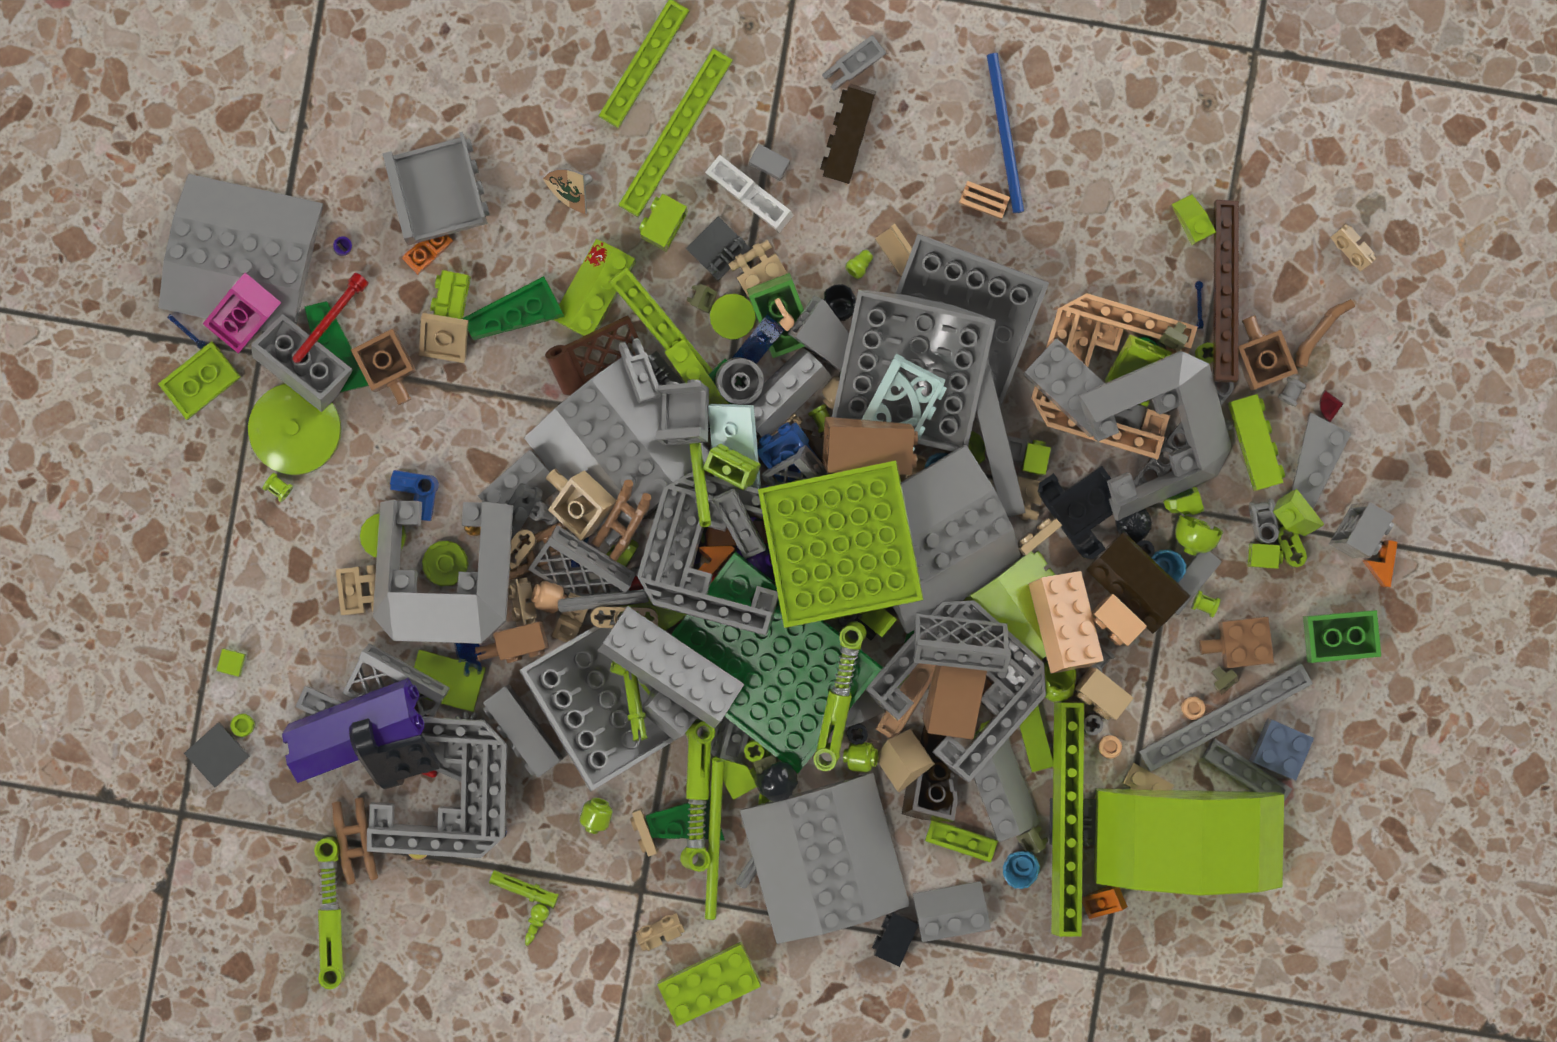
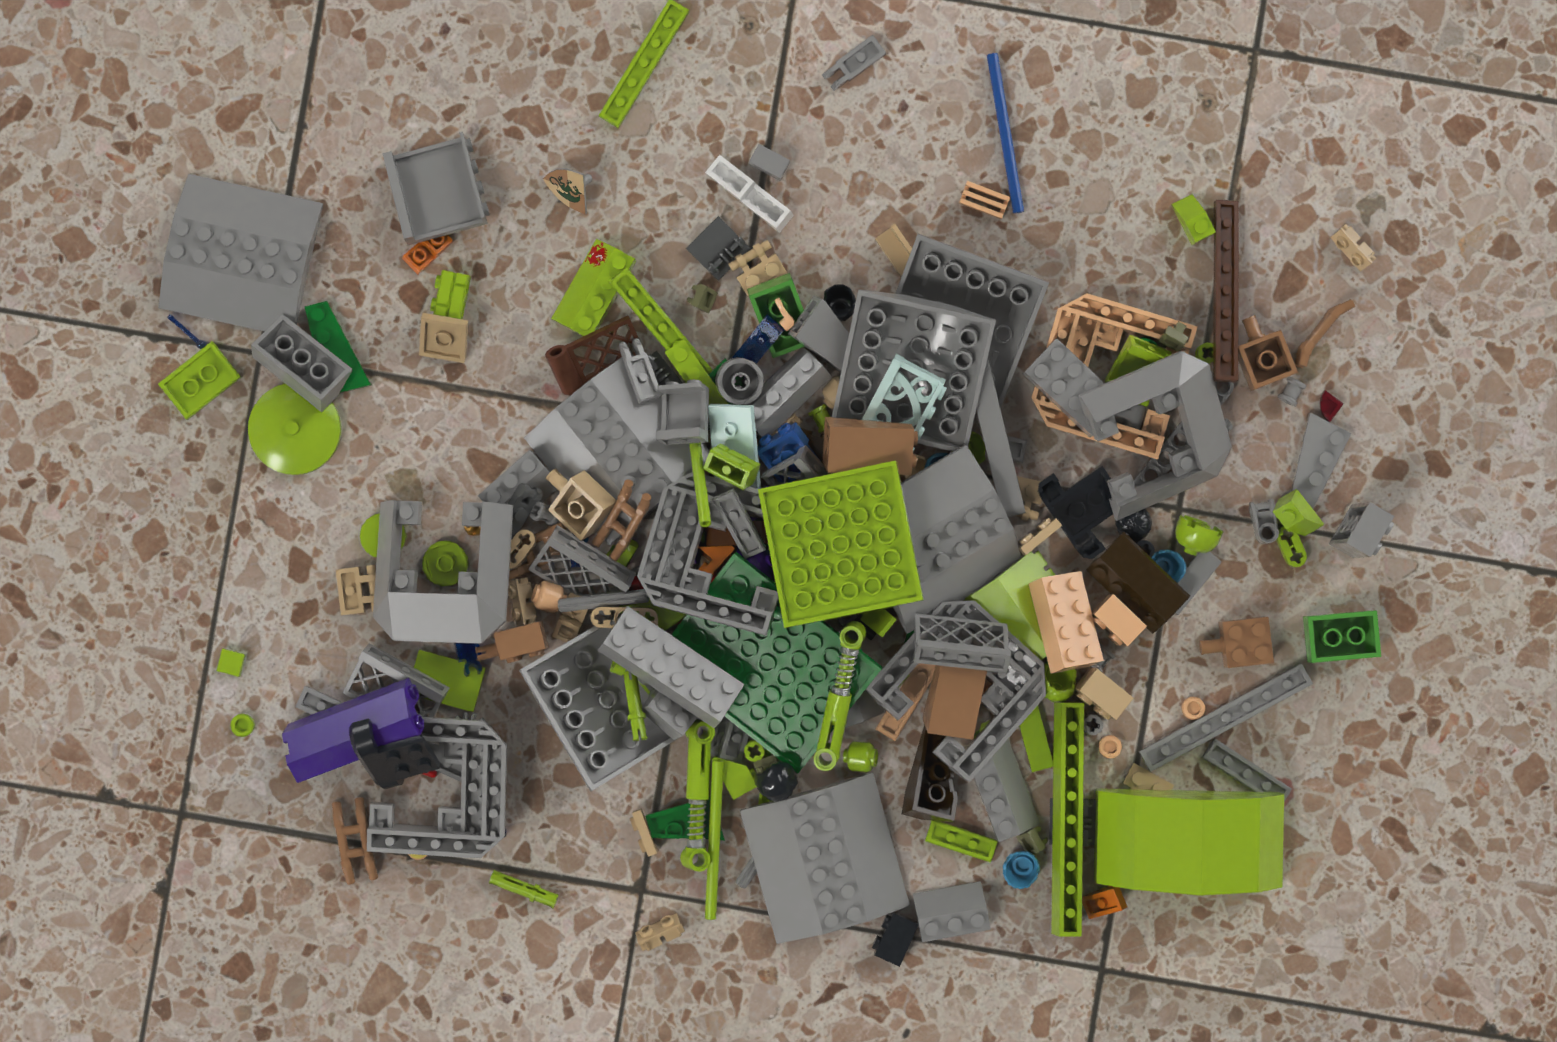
dark grey tile [184,722,250,788] -> none
dark pink slope [203,273,281,354] -> none
lime bush [262,473,293,502] -> none
red piece [292,273,369,363] -> none
lime piece [314,837,345,990] -> none
dark purple hinge [333,236,352,256] -> none
medium nougat brick [351,329,416,405] -> none
blue piece [390,470,439,521] -> none
green wing [462,276,565,340] -> none
light grey brick [483,684,564,777] -> none
lime bar [525,904,549,946] -> none
lime head [580,798,612,834] -> none
lime tile [618,48,733,217] -> none
lime brick [639,193,688,252] -> none
lime brick [657,941,761,1027] -> none
lime tile [710,294,756,340] -> none
dark brown wedge [820,84,877,184] -> none
lime piece [845,250,873,279] -> none
black bush [847,723,868,745] -> none
tan slope [878,729,935,793] -> none
lime brick [1021,440,1051,476] -> none
lime rock [1163,487,1204,515] -> none
lime bush [1191,591,1221,618] -> none
clear blue hinge [1194,281,1204,329] -> none
olive tile [1212,666,1239,695] -> none
lime brick [1227,394,1285,491] -> none
lime brick [1247,543,1283,569] -> none
sand blue brick [1249,718,1314,781] -> none
orange slope [1363,540,1398,587] -> none

